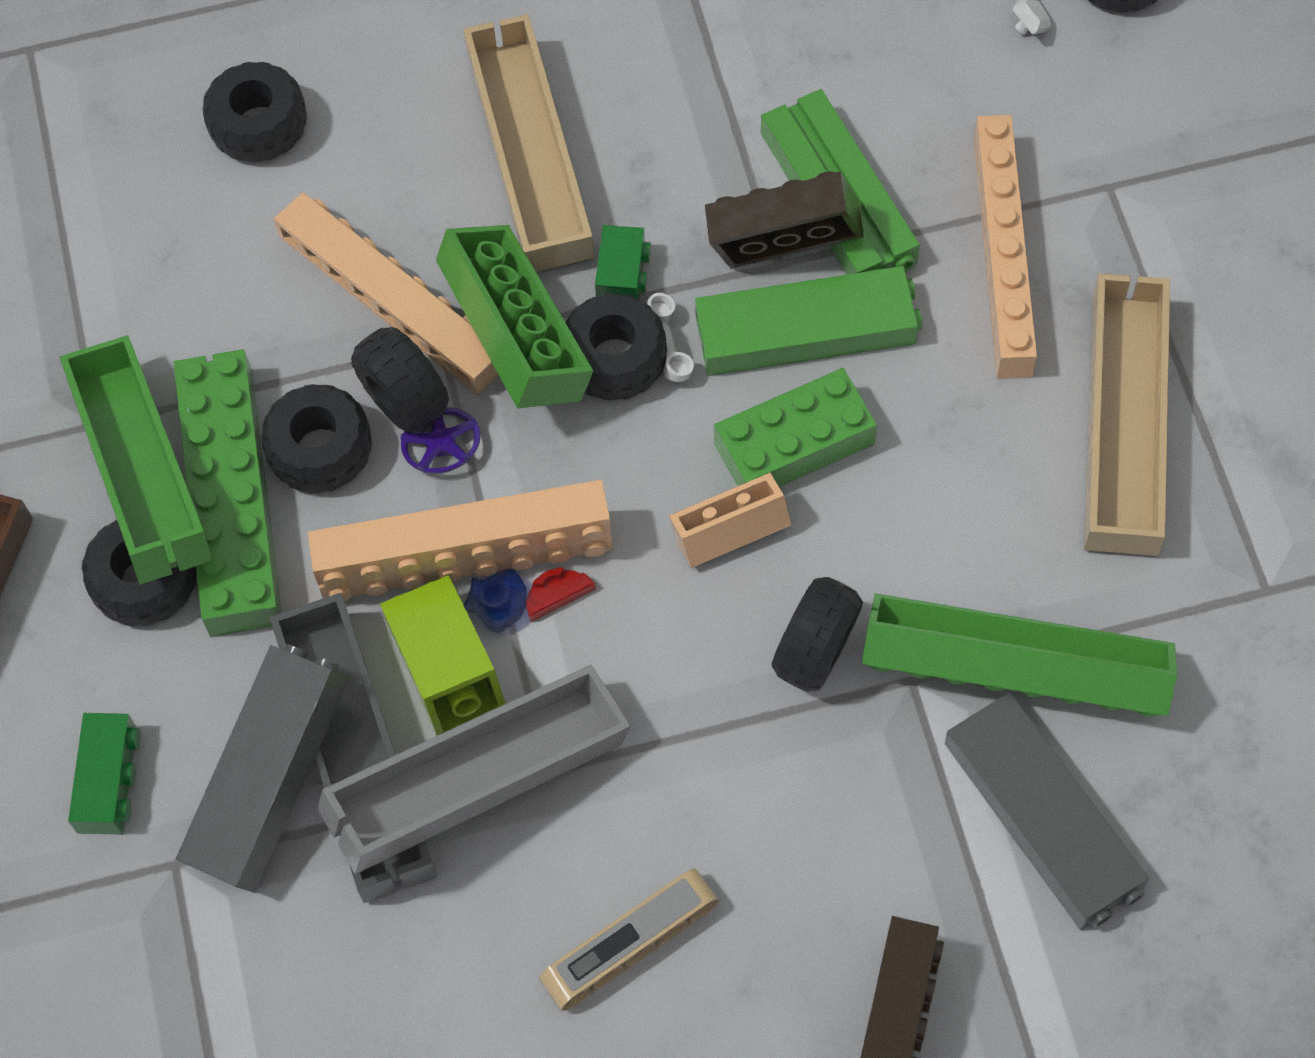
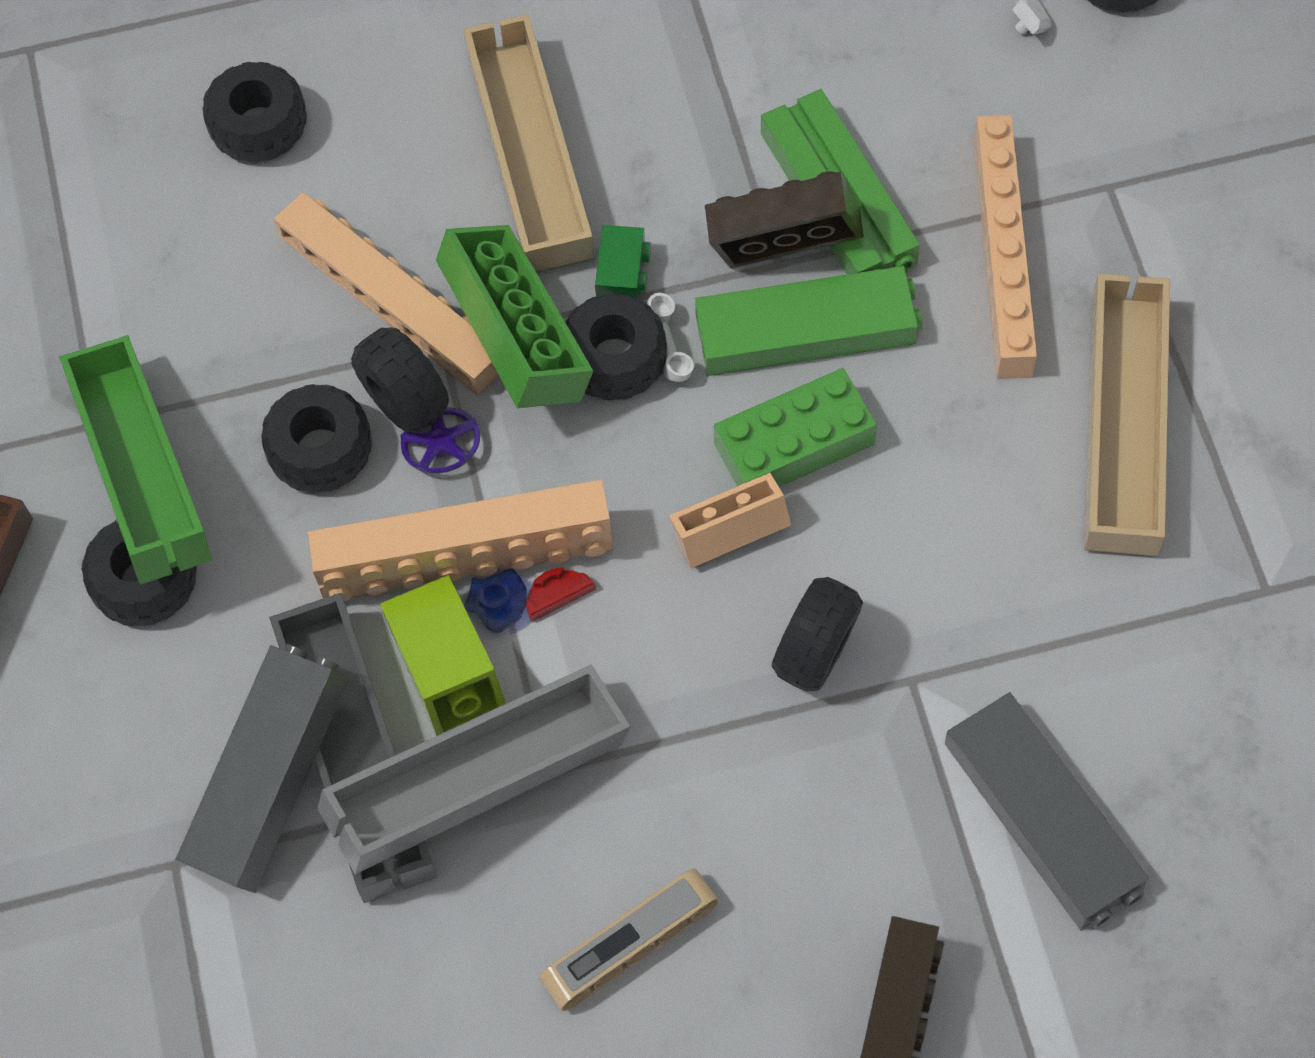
green brick [68,713,141,835] -> none
bright green piece [173,349,282,637] -> none
bright green piece [862,593,1177,717] -> none

